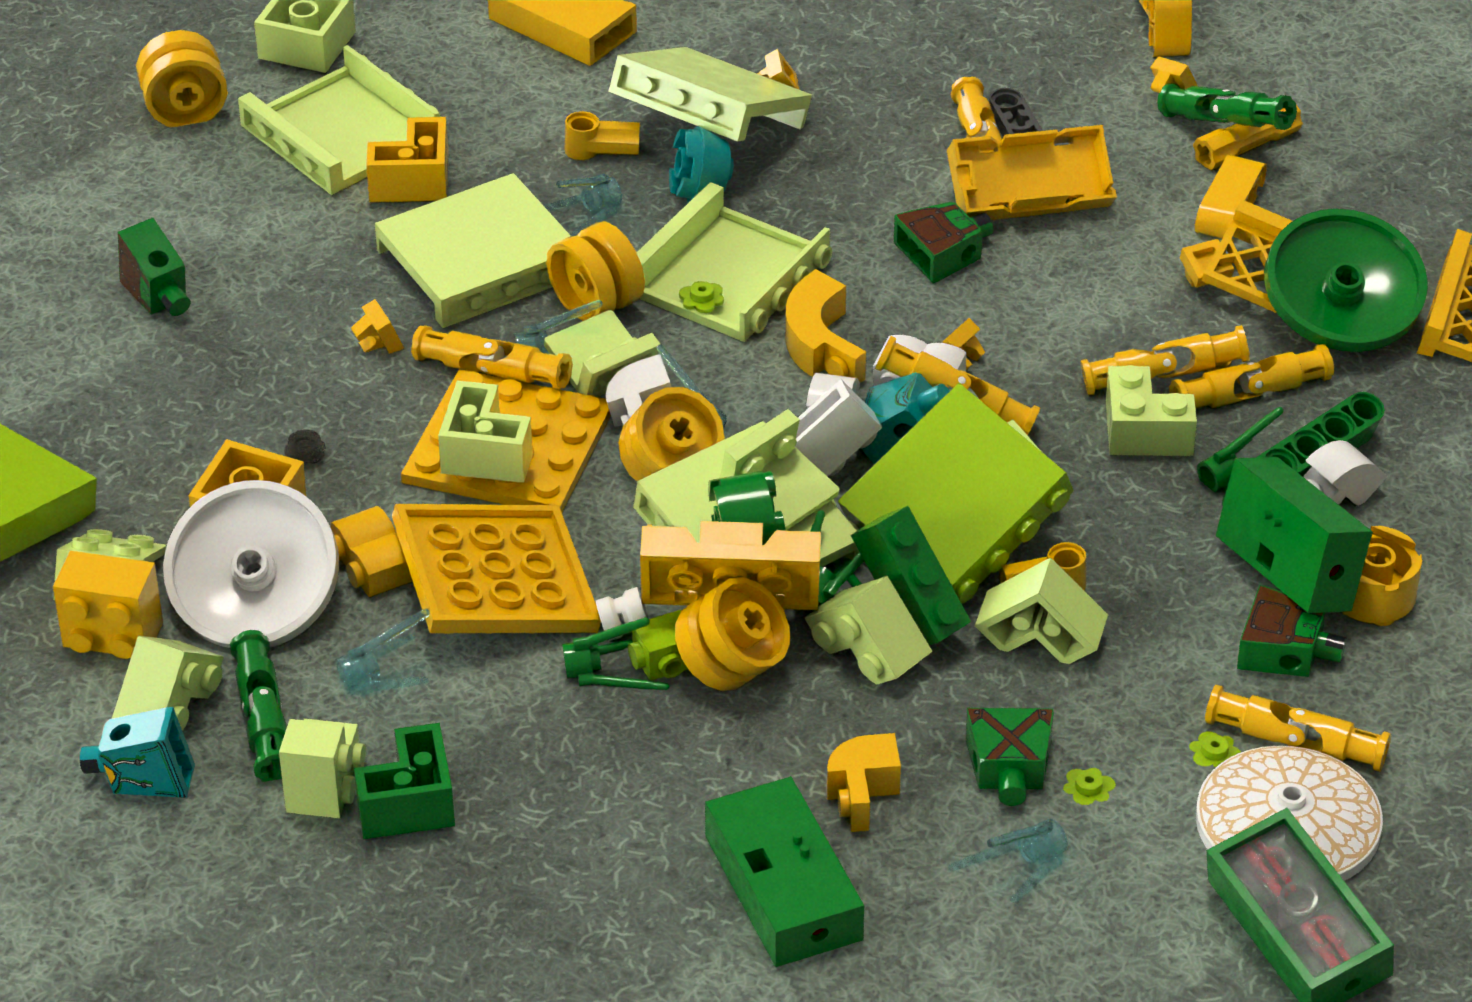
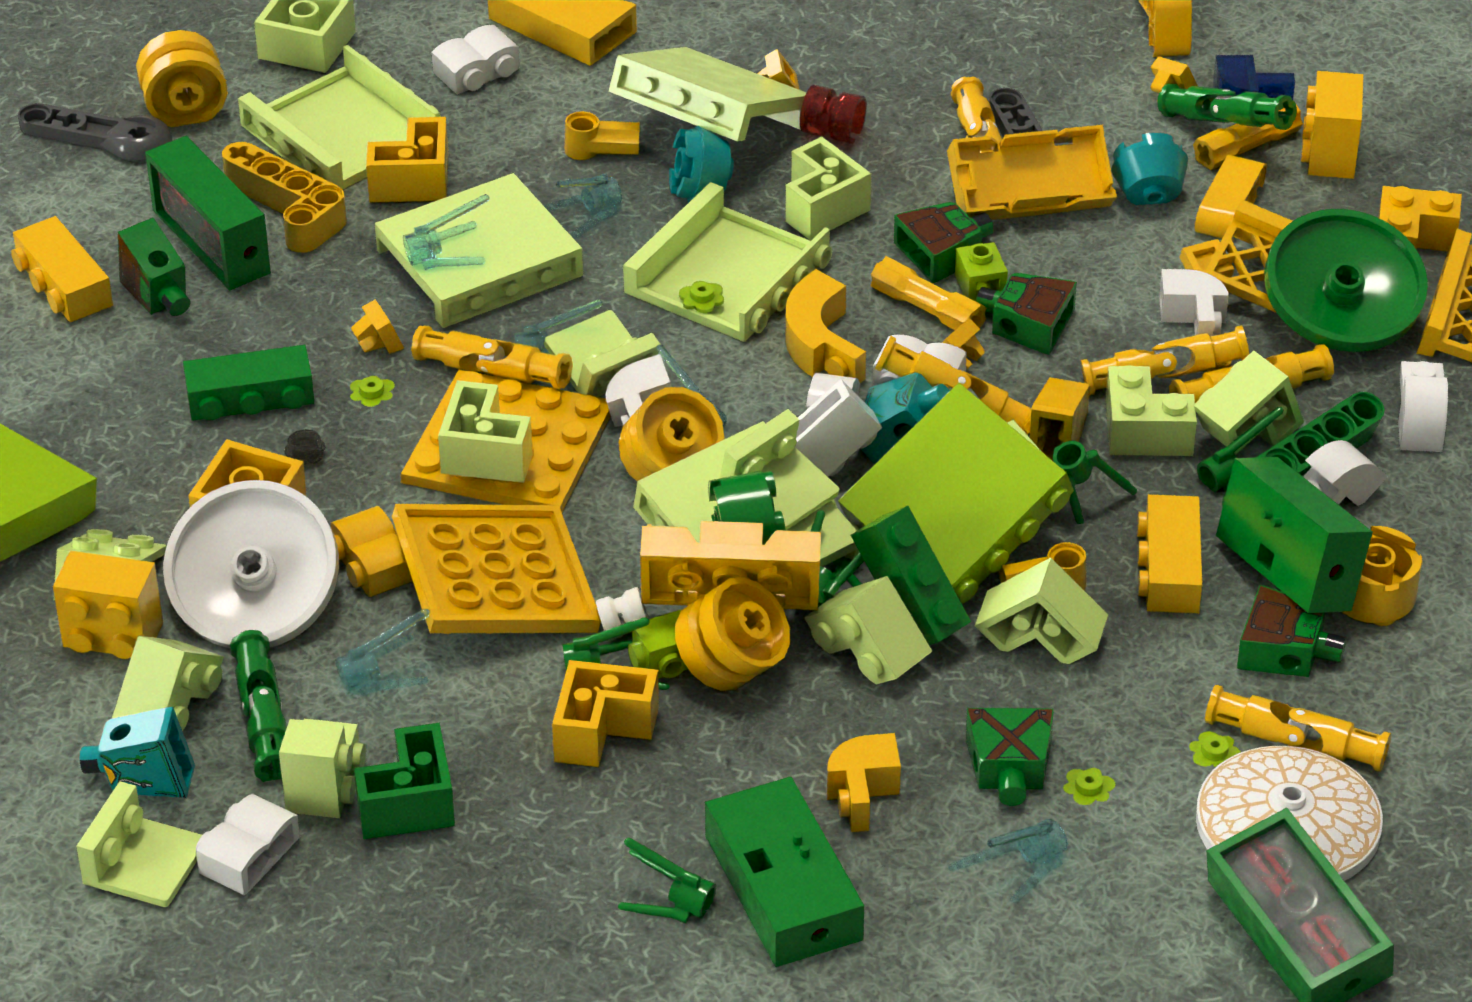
yellow wheel [546,221,645,321] -> none
none -> yellow brick [11,216,113,323]
none -> dark grey beam [18,103,173,161]
none -> yellowish green bracket [76,781,202,907]
none -> green brick [145,135,271,291]
none -> green brick [183,344,315,421]
none -> white brick [196,794,300,895]
none -> yellow beam [222,142,347,253]
none -> lime plant [350,376,395,407]
none -> clear light blue plant [403,194,490,270]
none -> white brick [431,25,520,95]
none -> yellow brick [552,660,659,767]
none -> green plant [618,838,717,923]
none -> yellowish green brick [785,136,871,241]
none -> clear red wheel [800,84,867,144]
none -> yellow axle [871,256,986,330]
none -> lime brick [955,242,1008,301]
none -> torso [976,273,1077,355]
none -> yellow slope [1029,377,1090,461]
none -> green plant [1053,441,1137,524]
none -> teal cone [1111,133,1188,205]
none -> yellow brick [1137,494,1202,614]
none -> white brick [1159,269,1229,336]
none -> yellowish green brick [1194,351,1304,454]
none -> clear blue brick [1213,55,1295,100]
none -> yellow brick [1301,71,1364,179]
none -> yellow brick [1378,186,1462,251]
none -> white brick [1398,361,1448,452]

